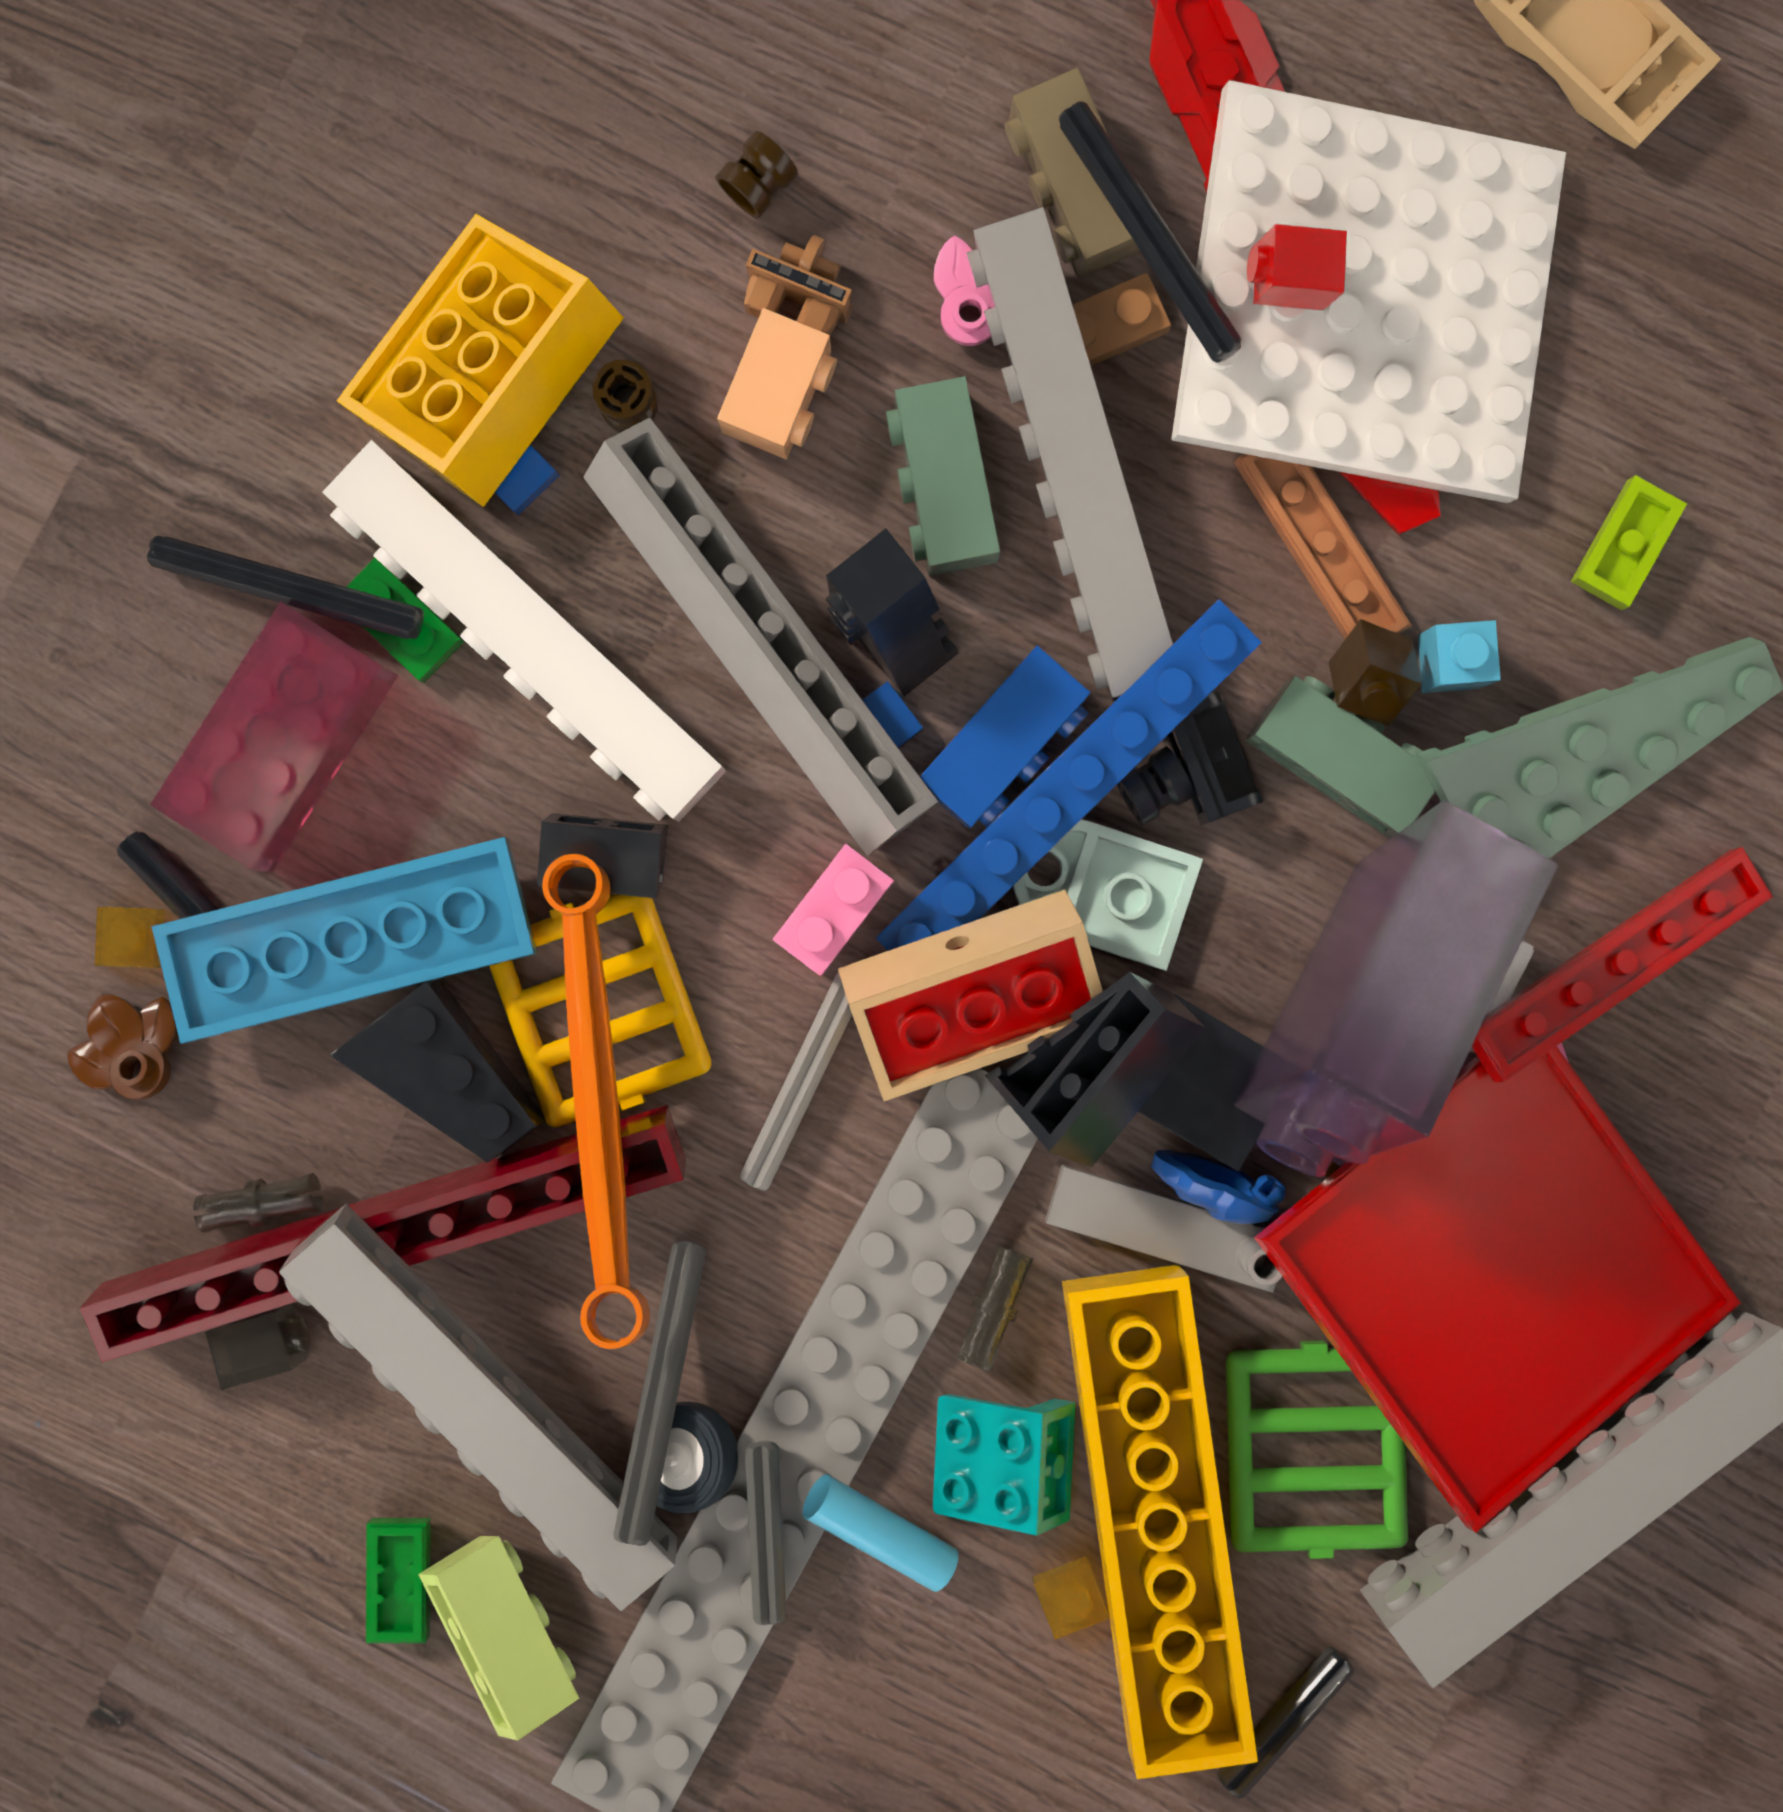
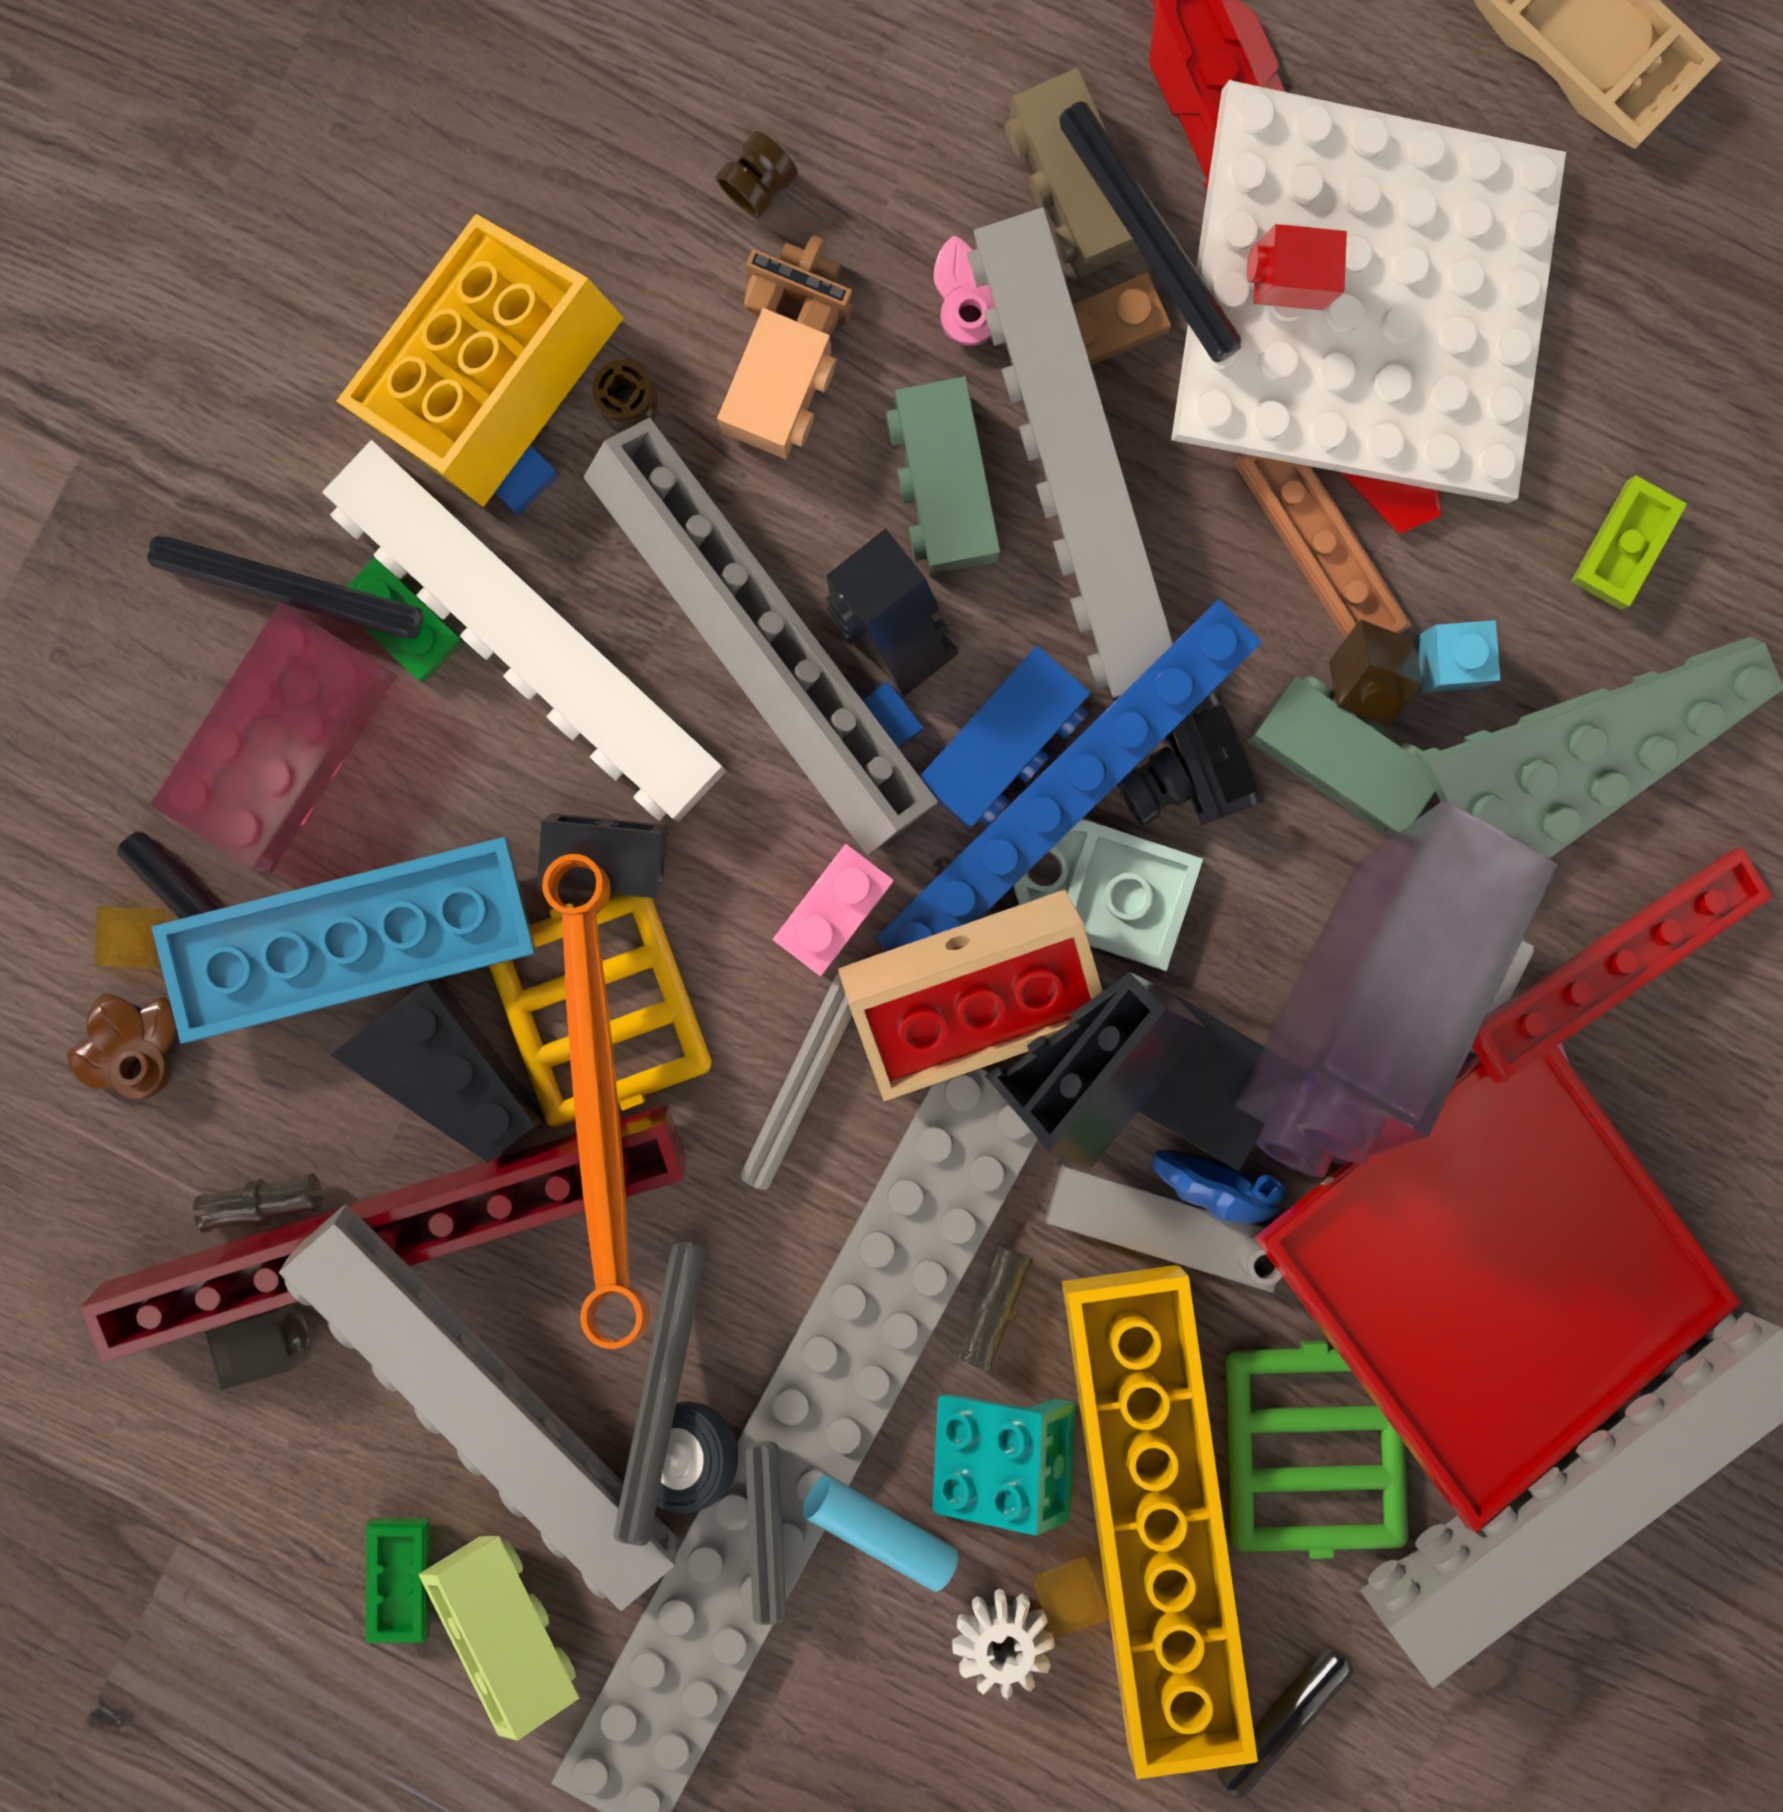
none -> white gear [952,1589,1055,1700]

